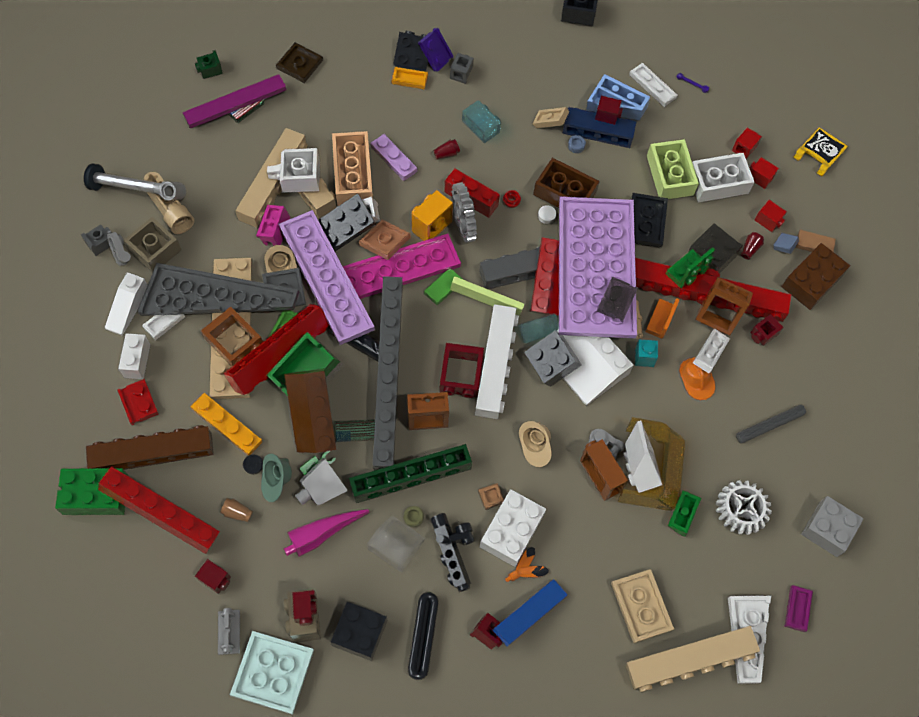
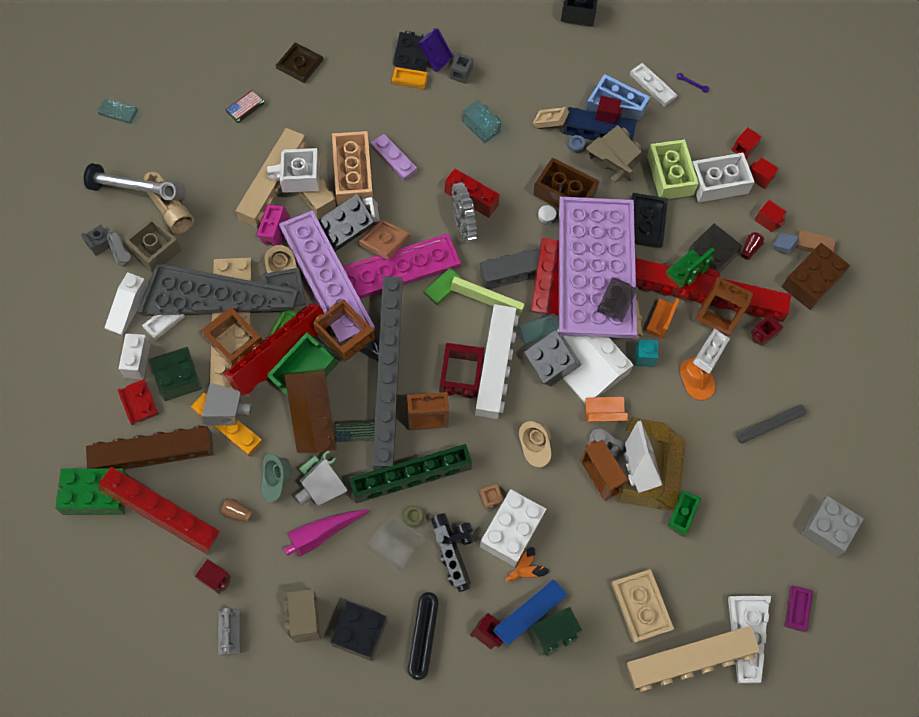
magenta tile [183,74,287,129] -> none
dark green brick [195,50,223,79] -> none
light aqua plate [230,631,314,715] -> none
black piece [243,454,263,475] -> none
dark red brick [292,590,317,626] -> none
light orange brick [411,190,453,241] -> none
dark red cone [433,139,460,160] -> none
red plate [503,190,521,208] -> none
white gear [716,480,772,535] -> none
flag [794,127,848,176] -> none
none -> clear light blue tile [97,98,138,124]
none -> clear green brick [150,347,202,401]
none -> light grey torso [202,383,252,426]
none -> dark orange window [313,299,375,362]
none -> clear green brick [528,607,582,657]
none -> orange panel [585,397,628,422]
none -> dark tan piece [586,125,642,183]

